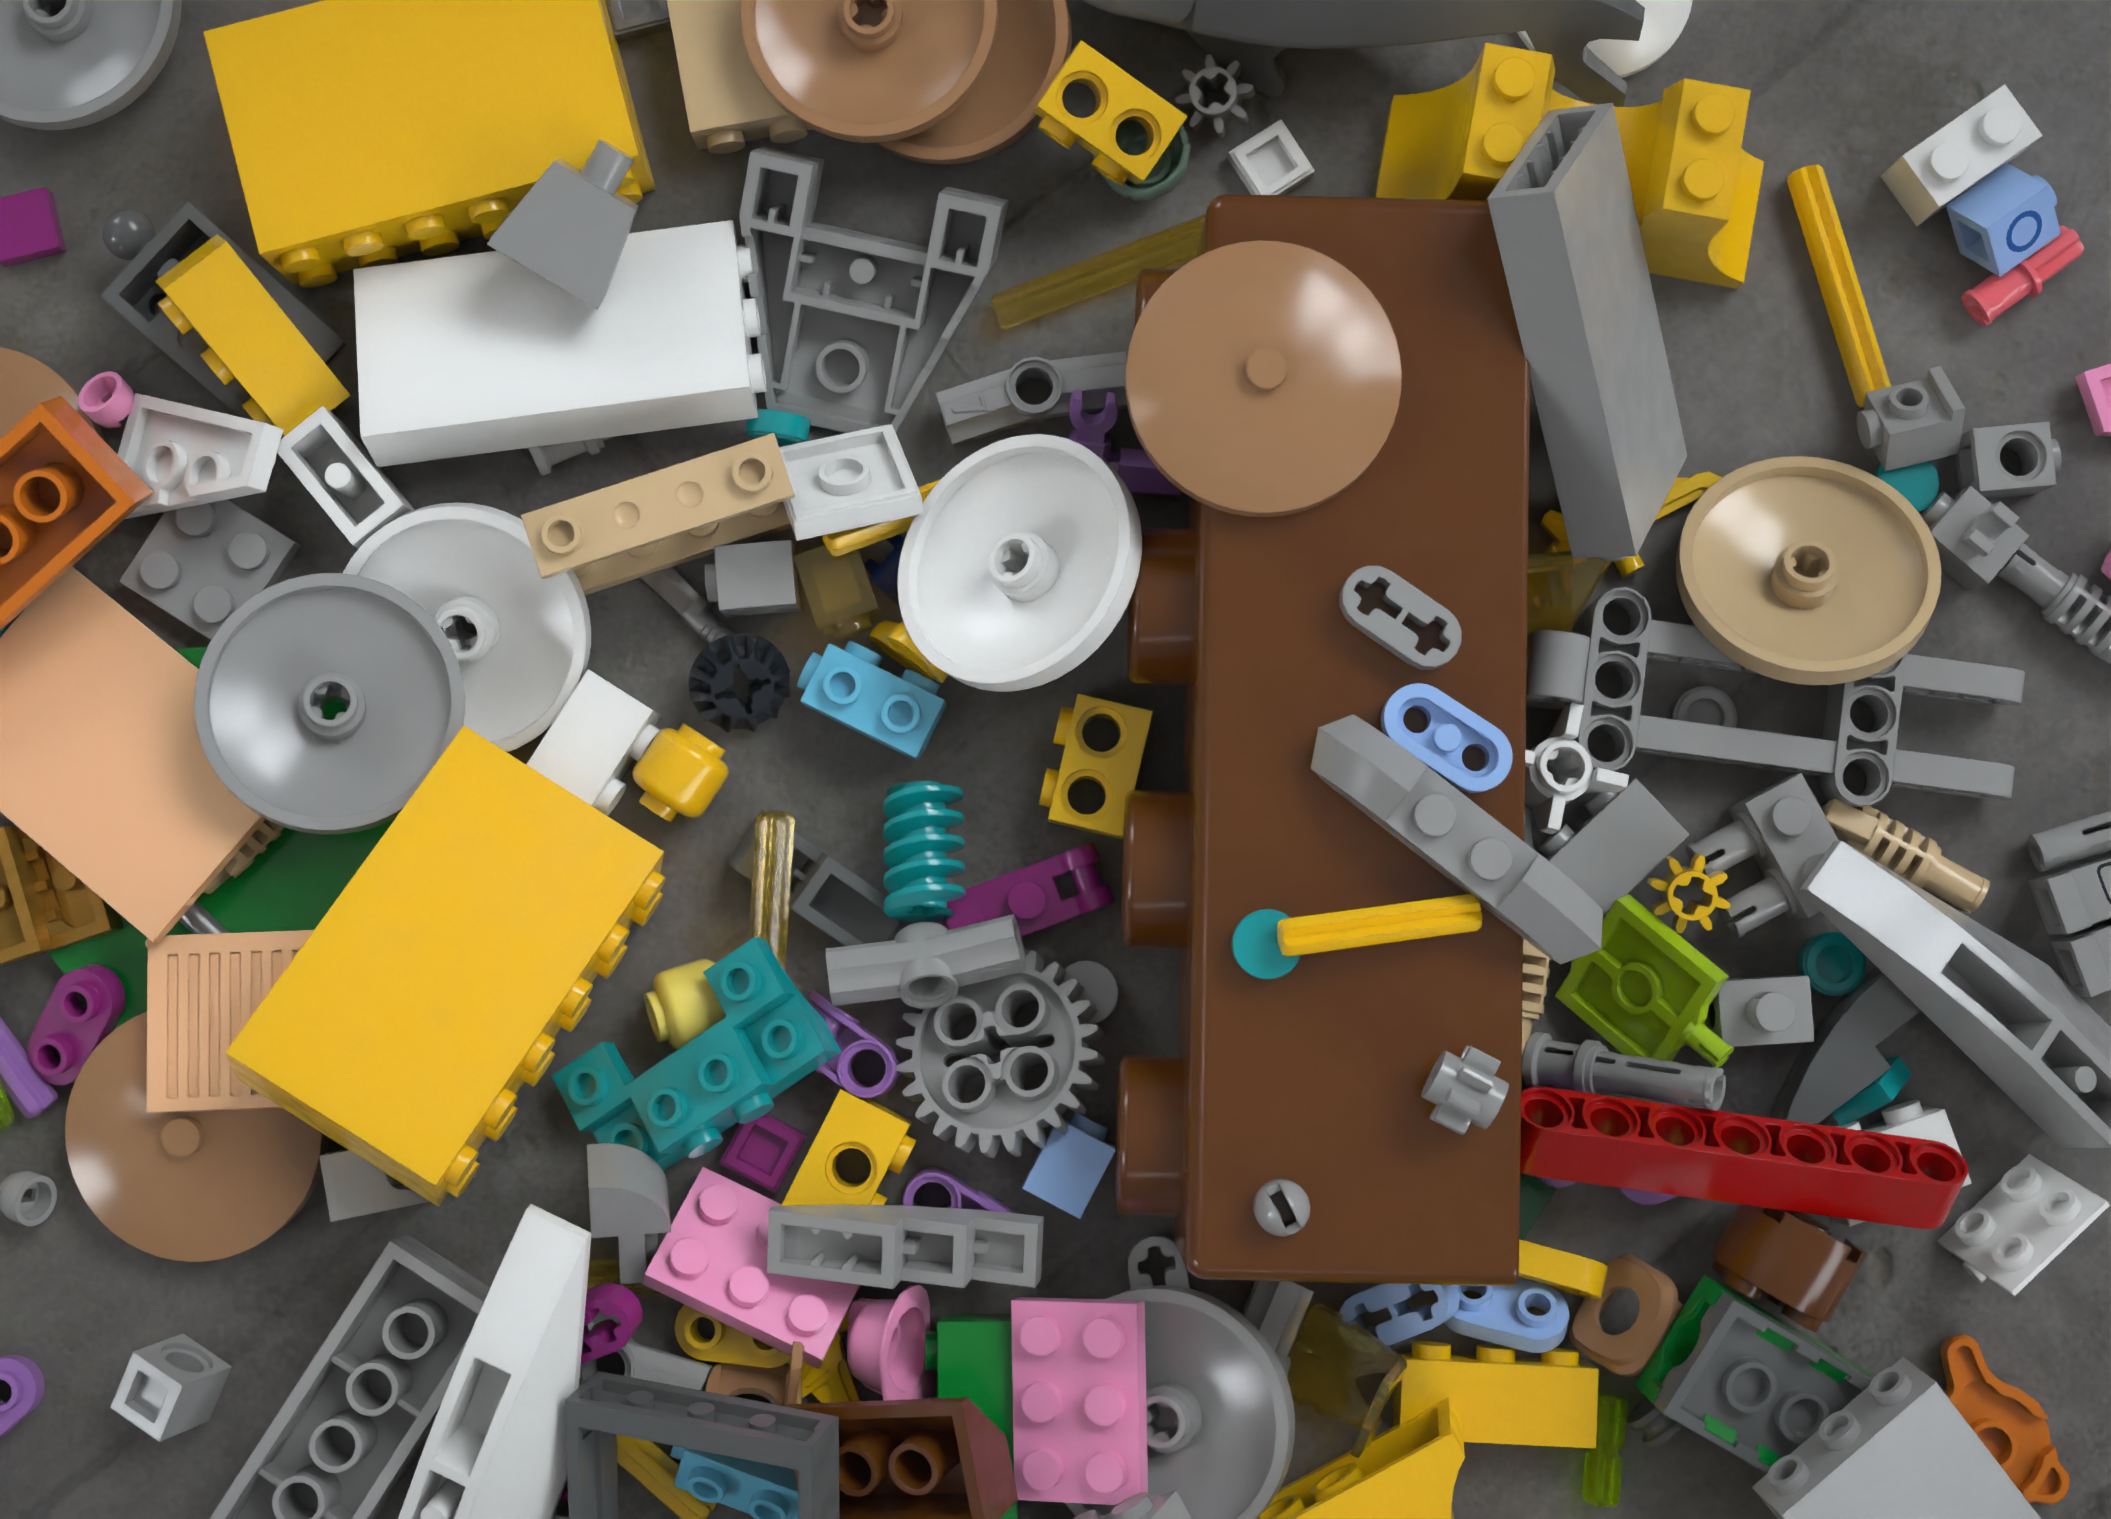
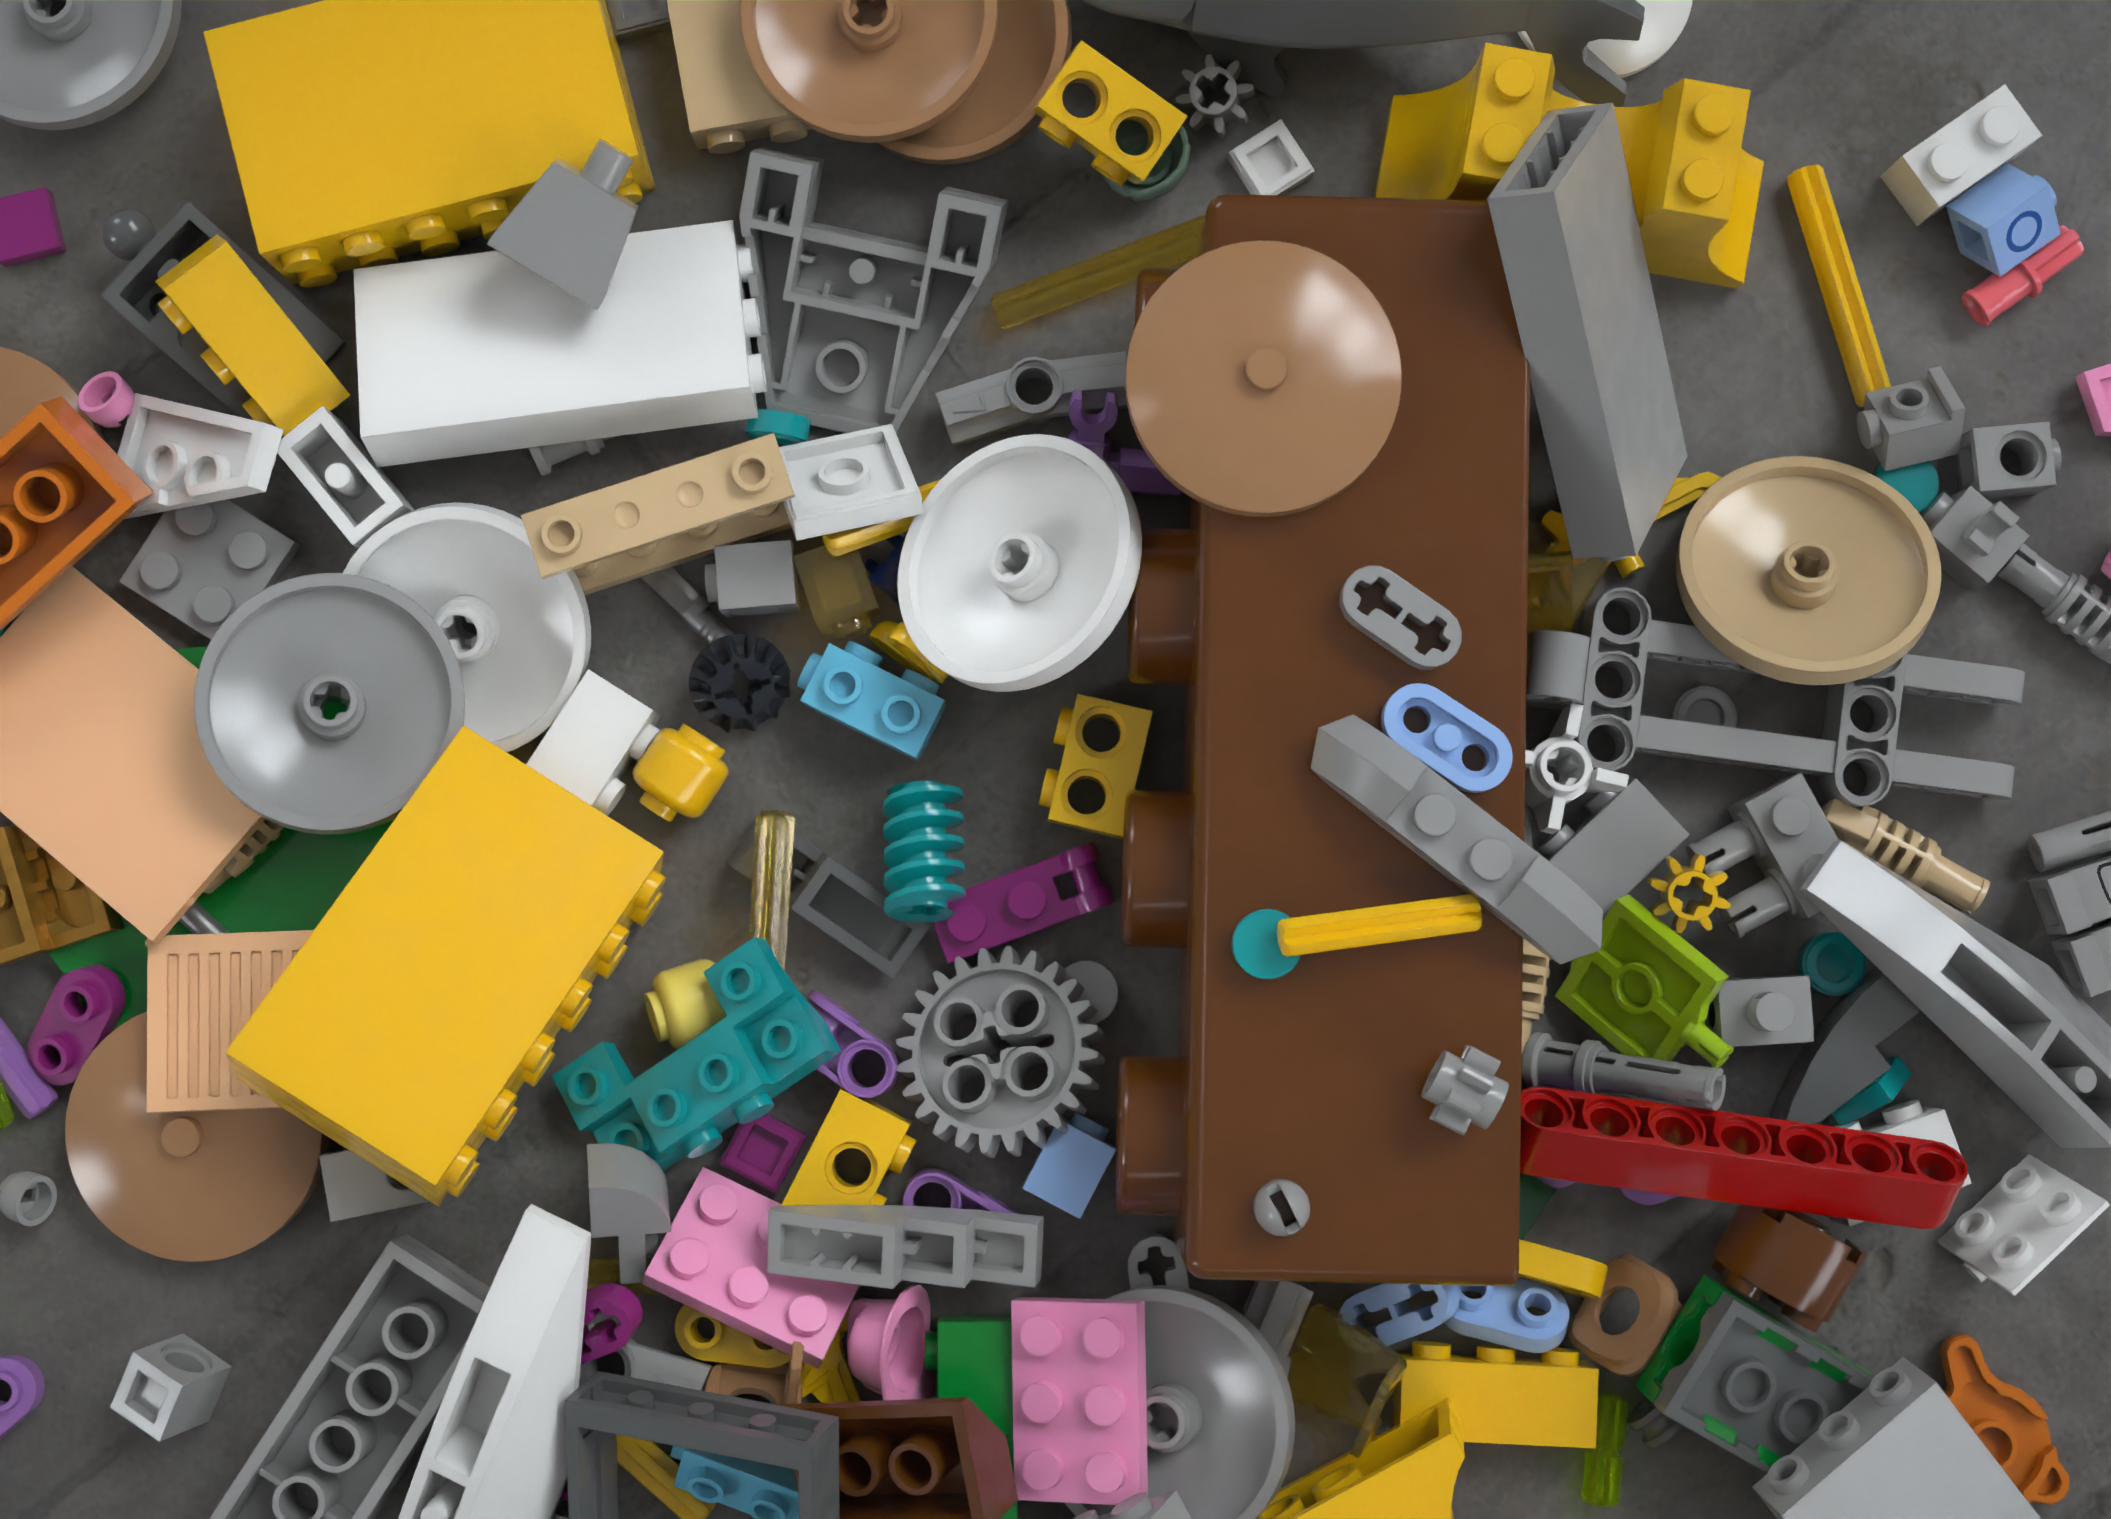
light grey piece [825,914,1027,1009] -> none

